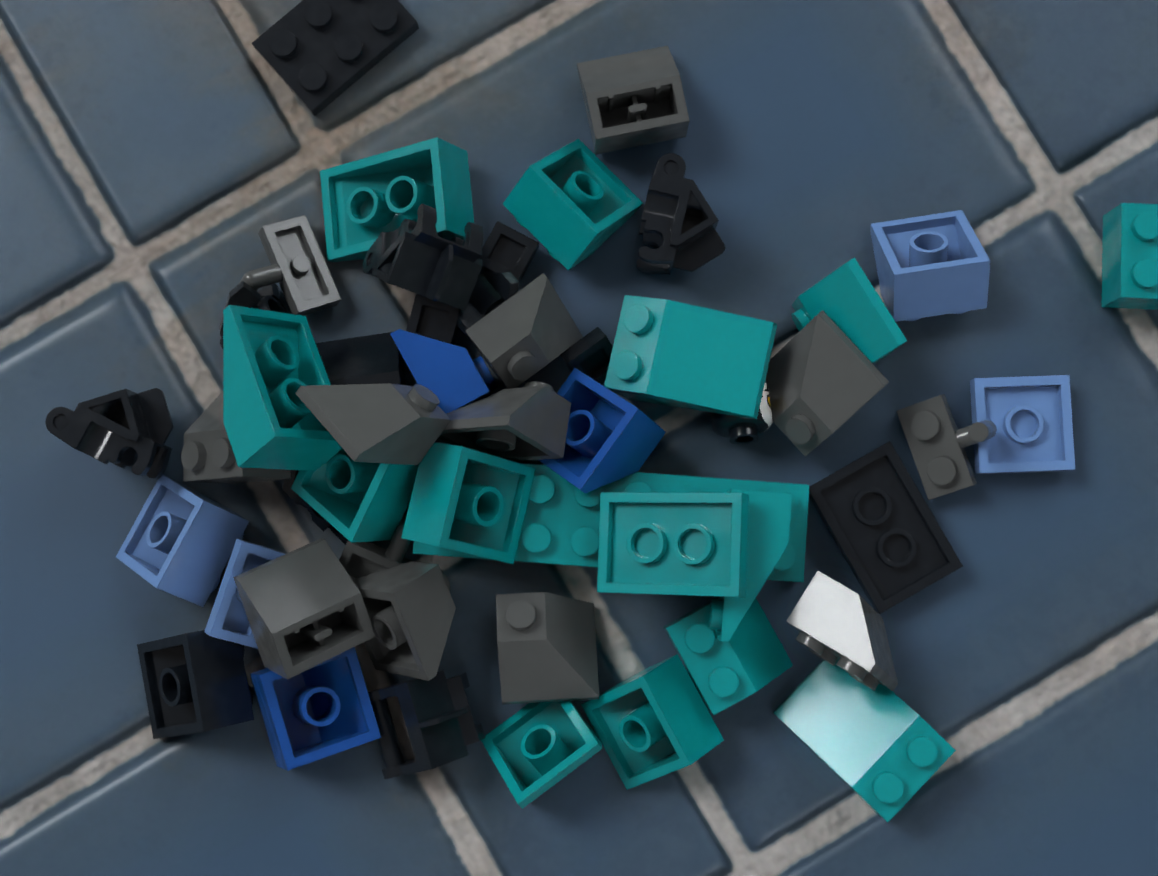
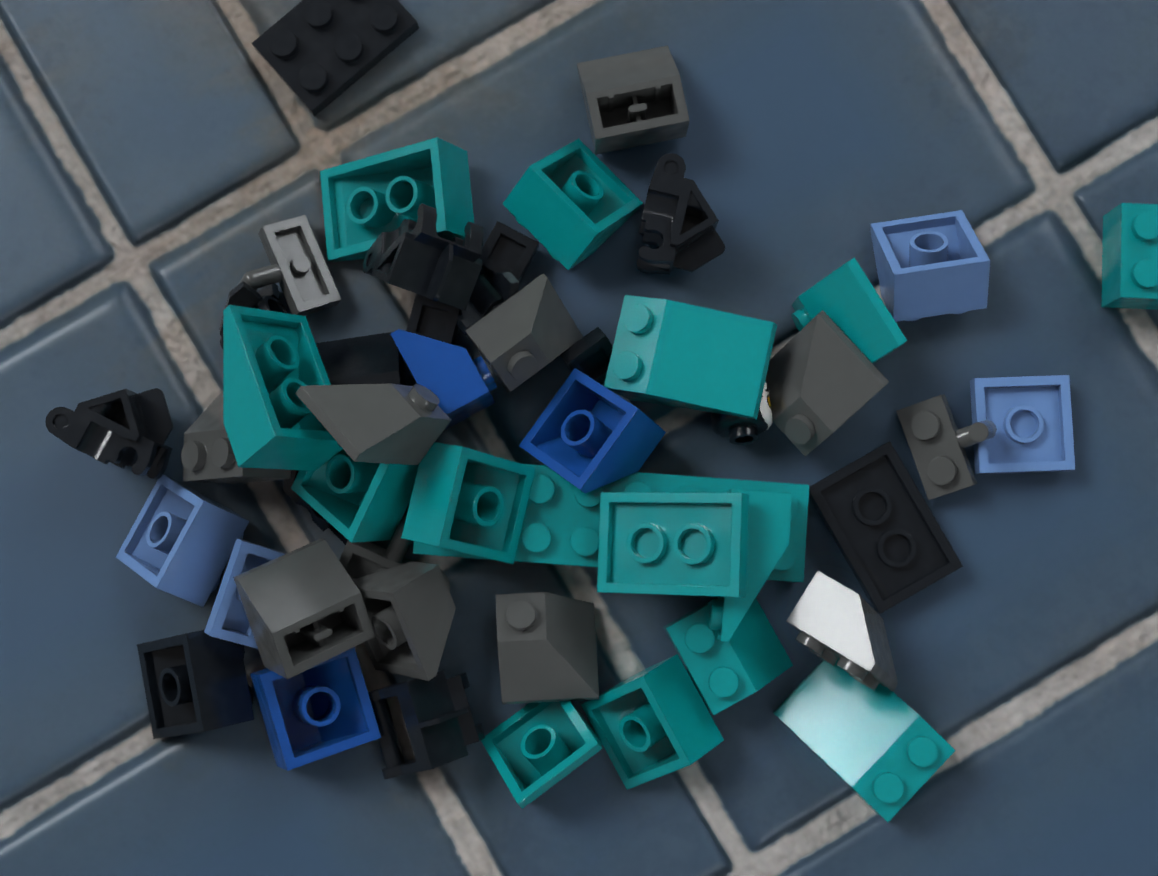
dark grey slope [438,382,571,461] -> none

